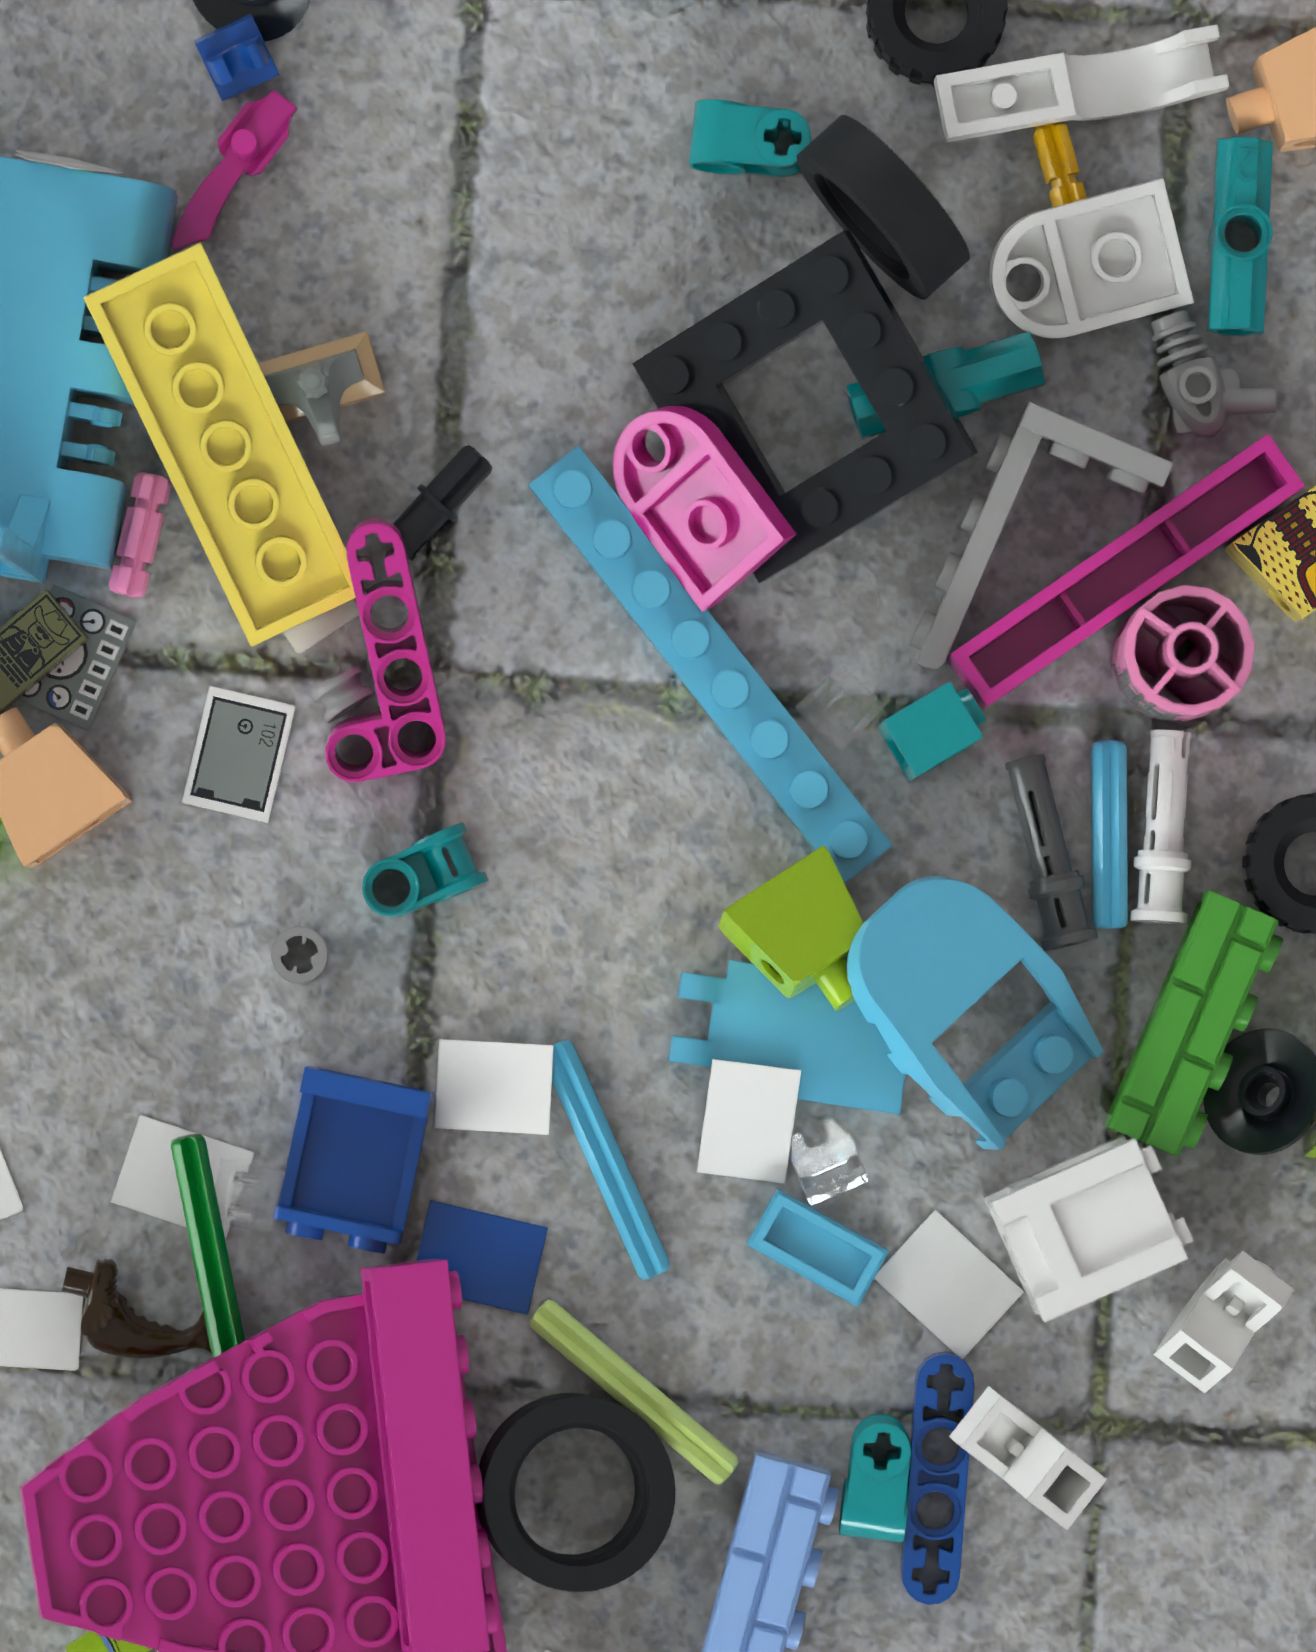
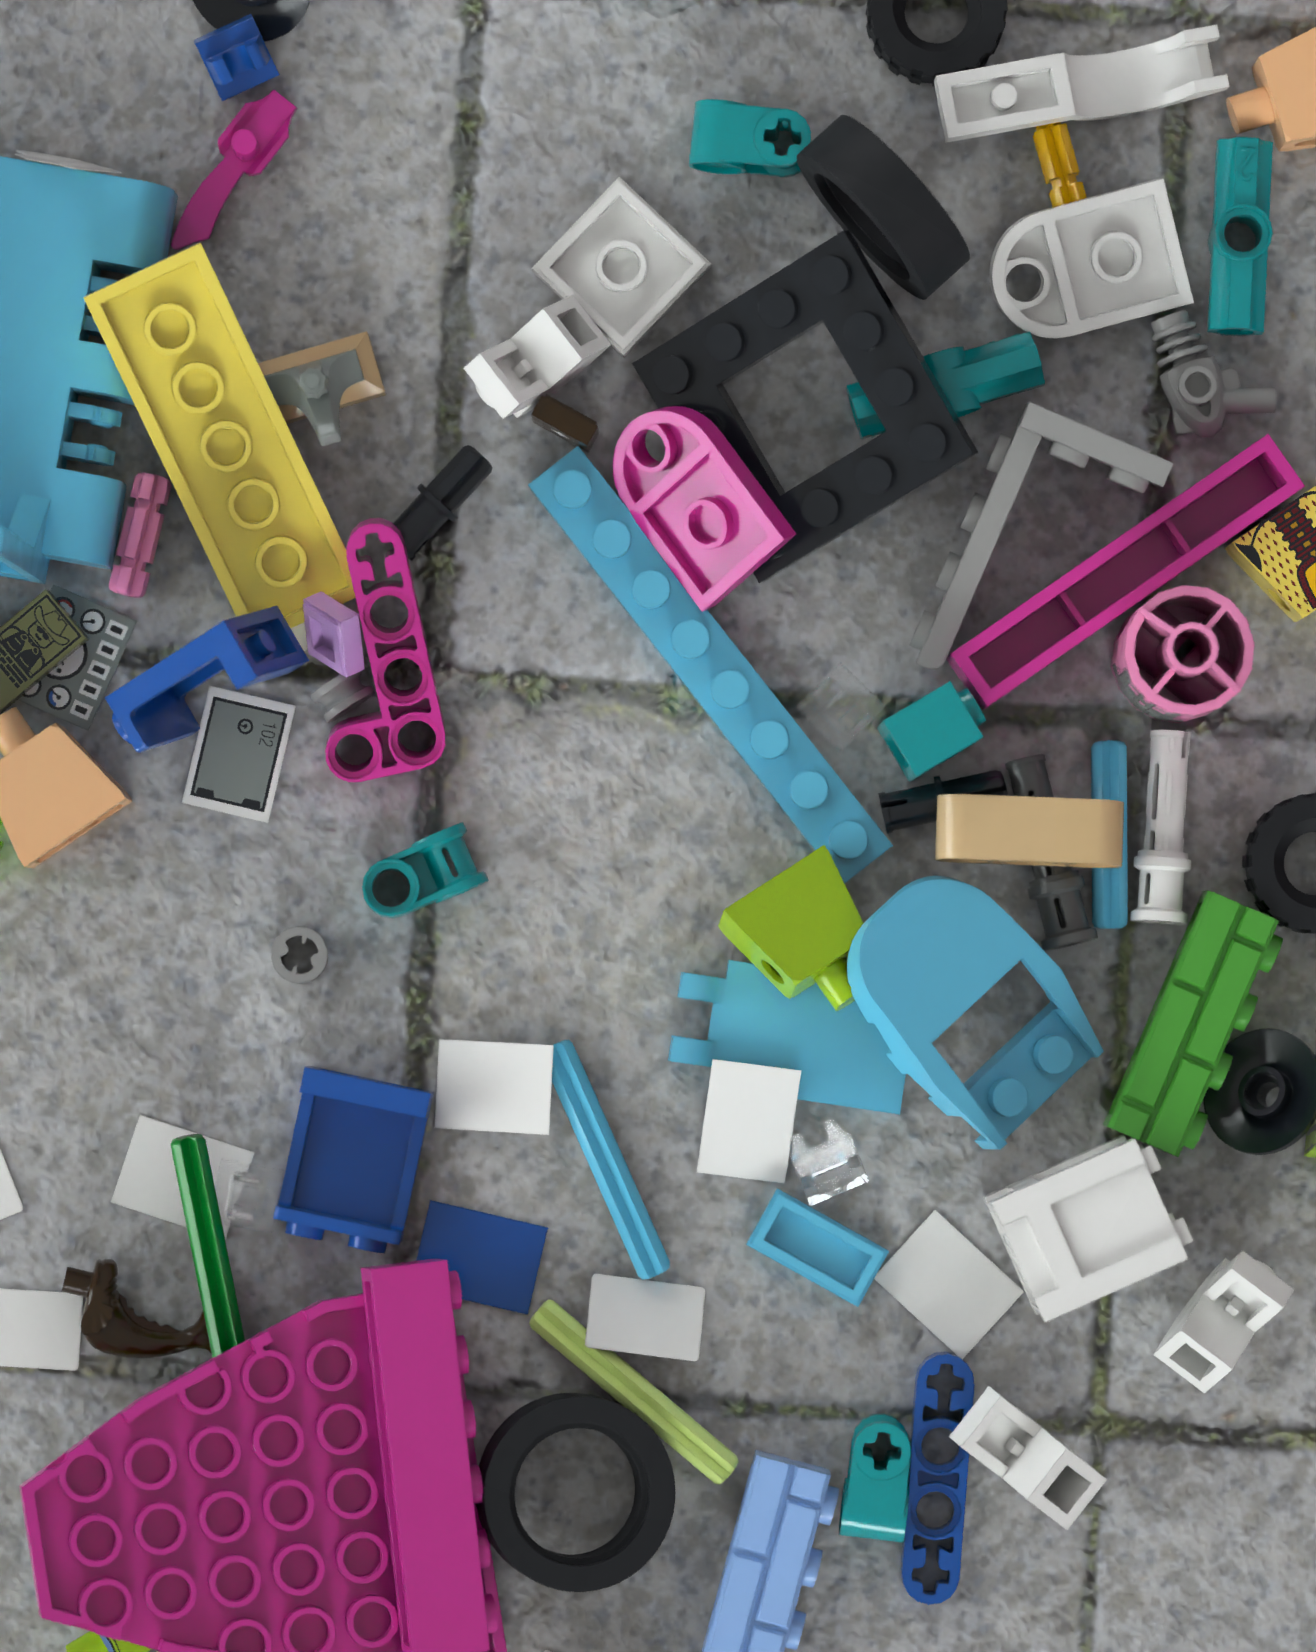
none -> blue panel [105,606,309,753]
none -> lavender tile [303,591,365,678]
none -> white brick [464,295,612,419]
none -> dark brown tile [531,394,599,453]
none -> white tile [532,177,711,358]
none -> white sticker [585,1274,705,1361]
none -> black axle [878,770,1008,834]
none -> tan beam [935,794,1124,868]

